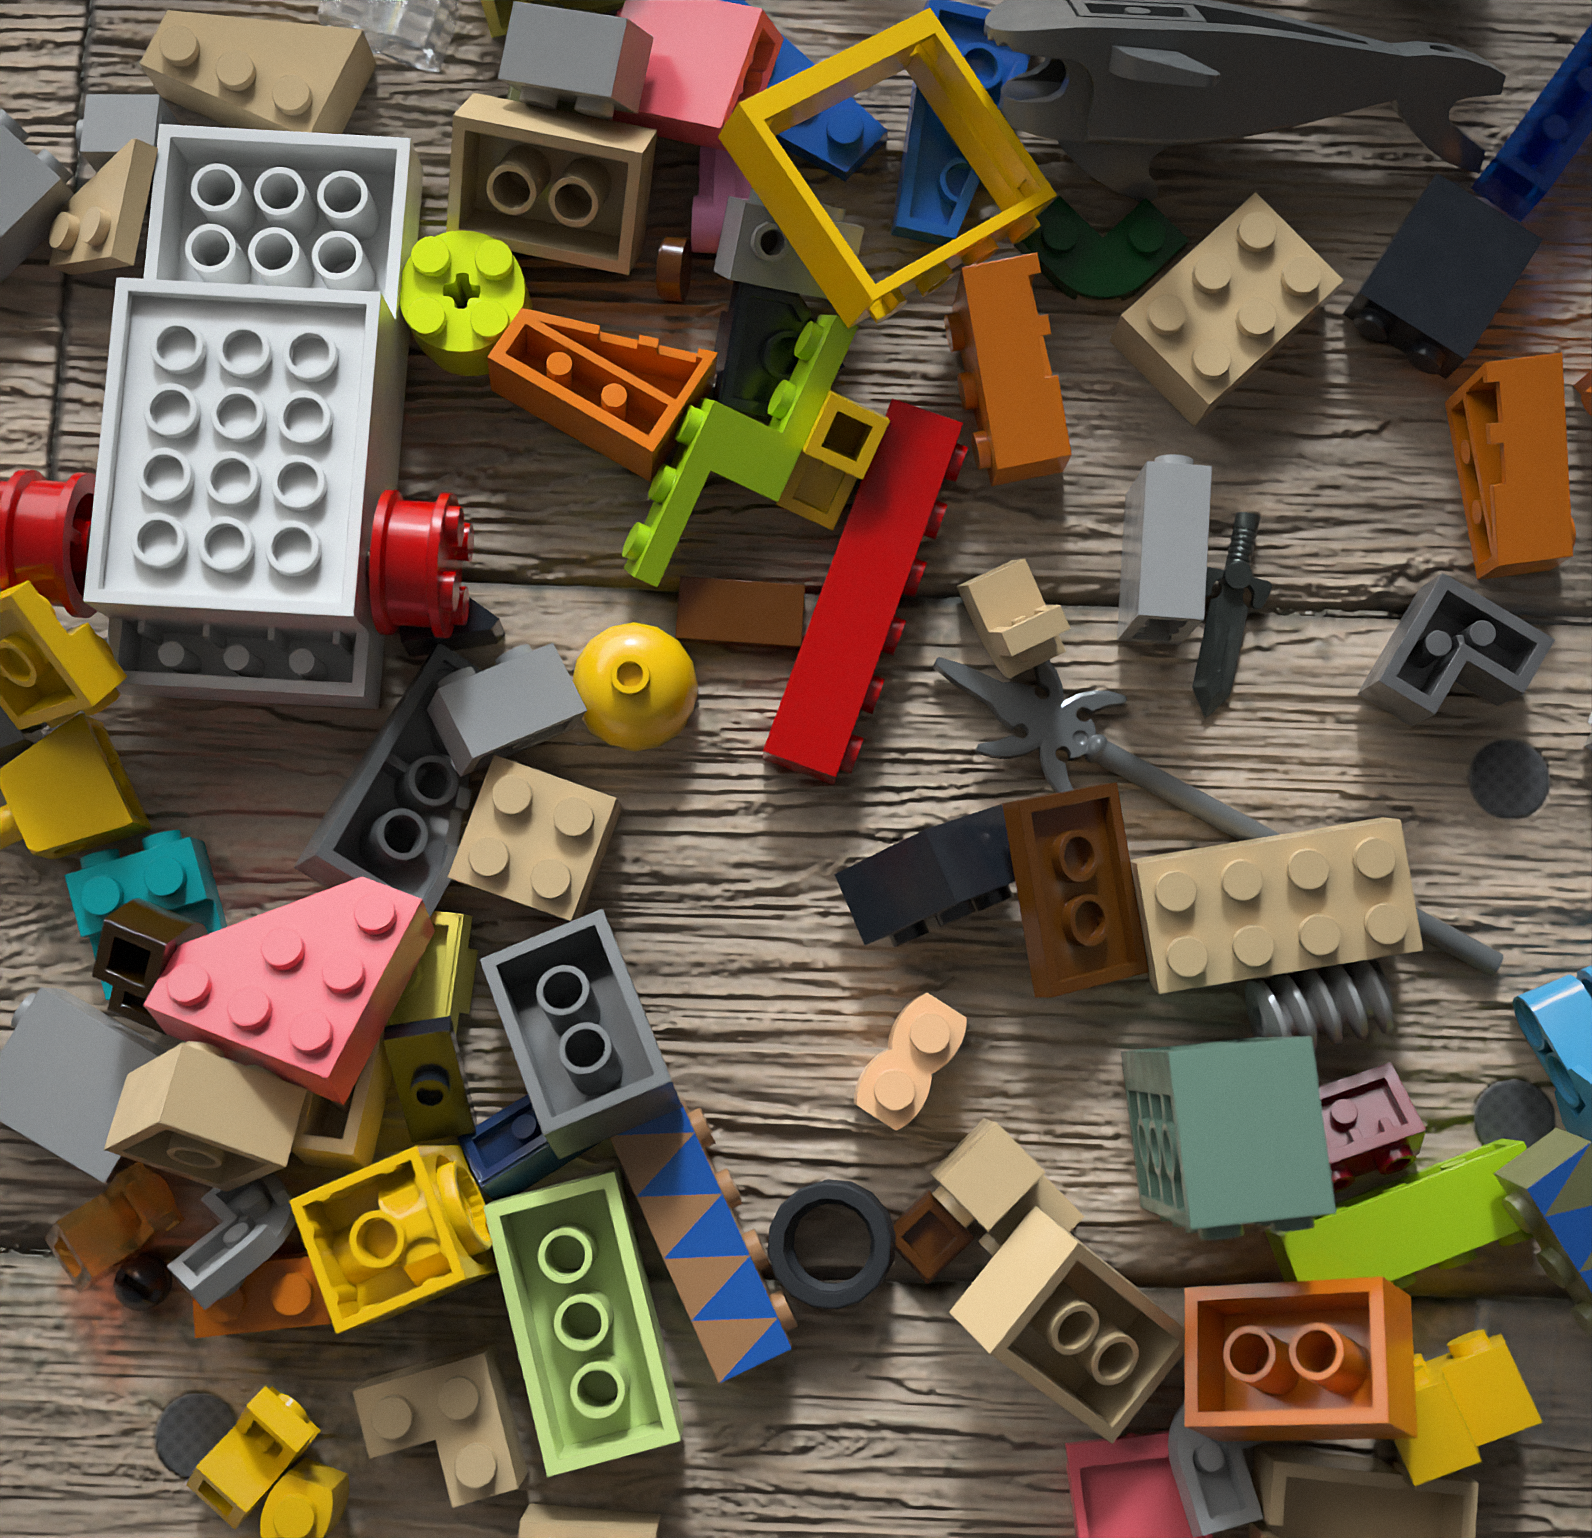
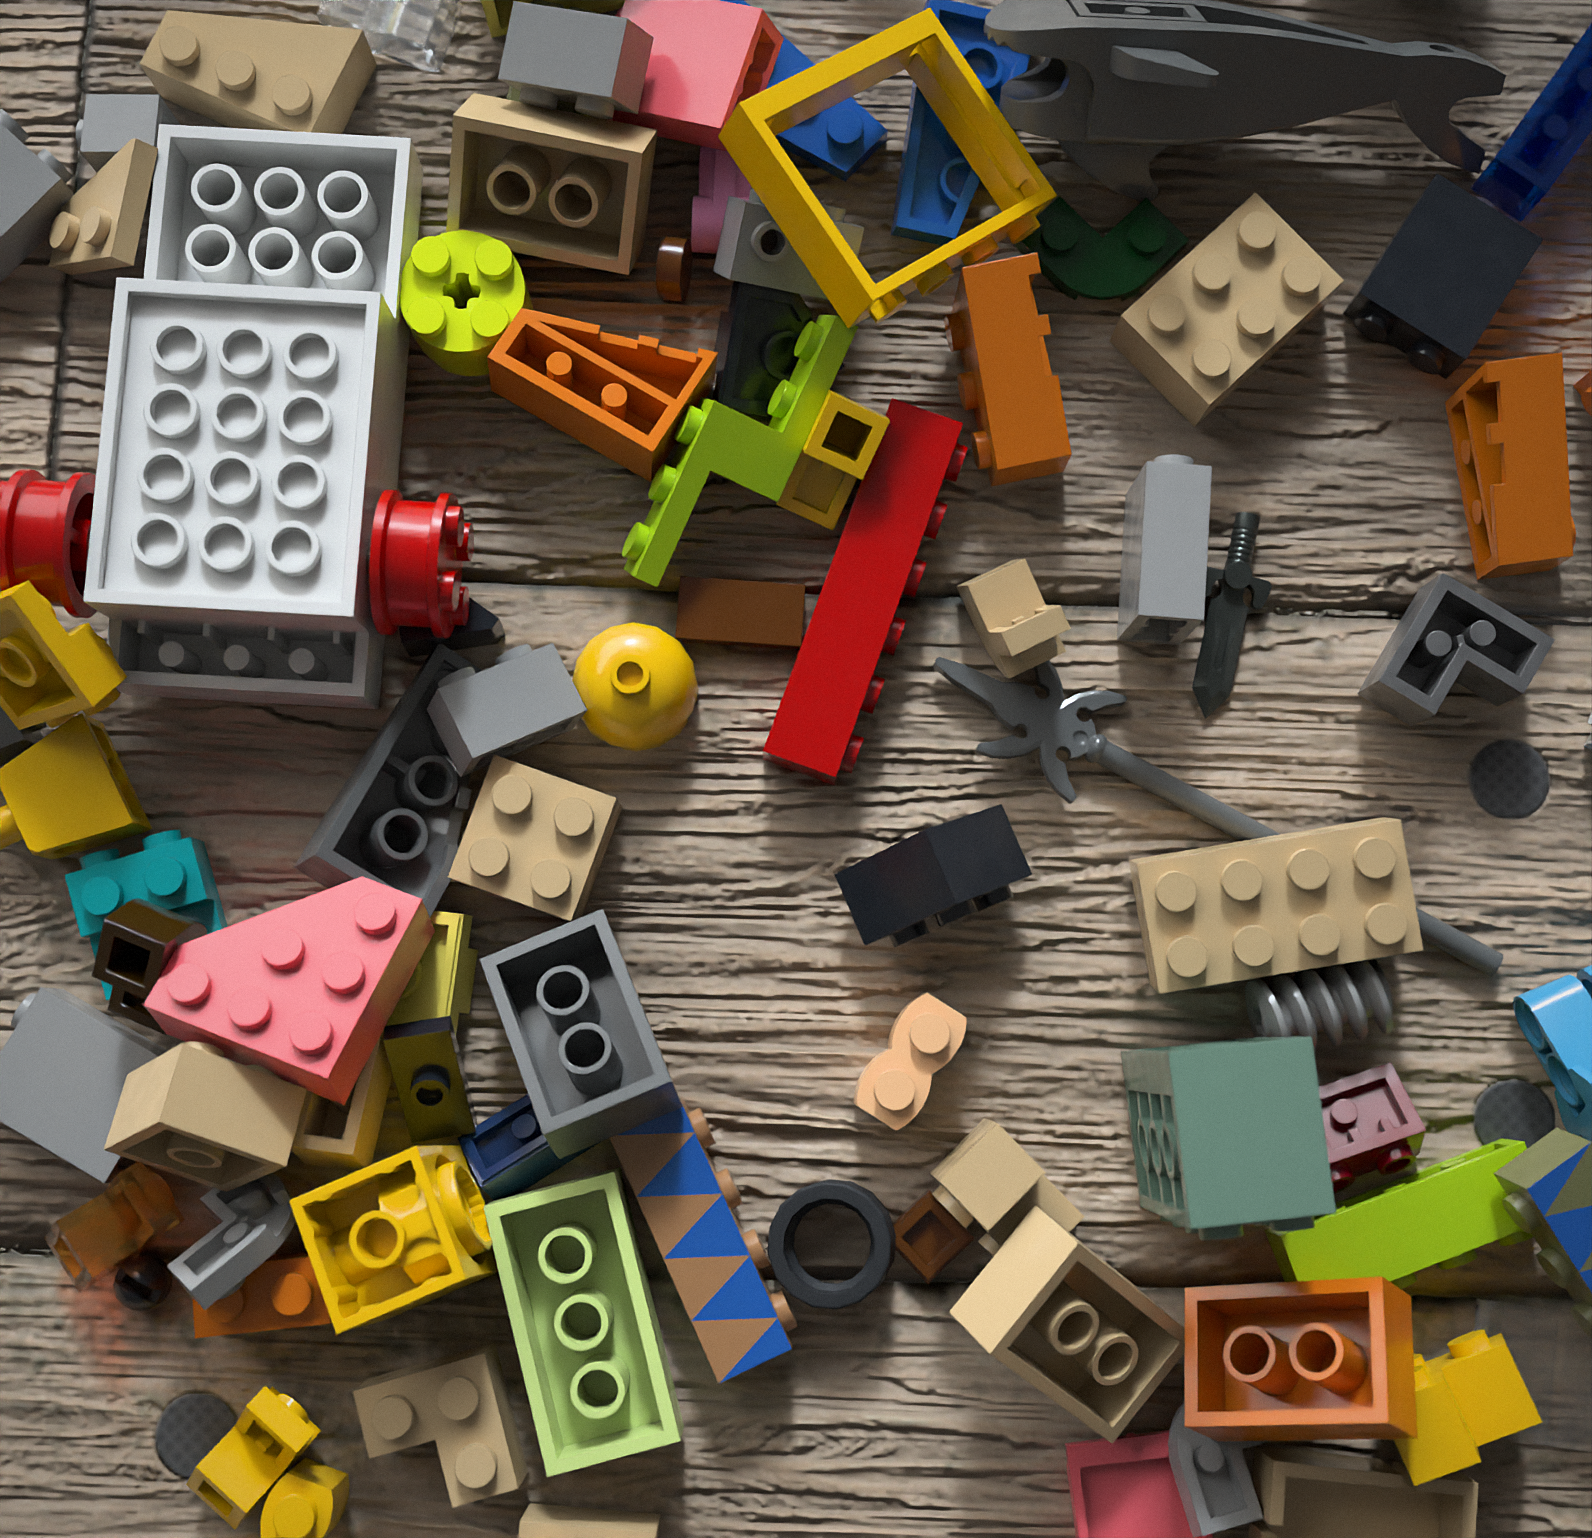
reddish brown plate [1002,782,1149,998] -> none

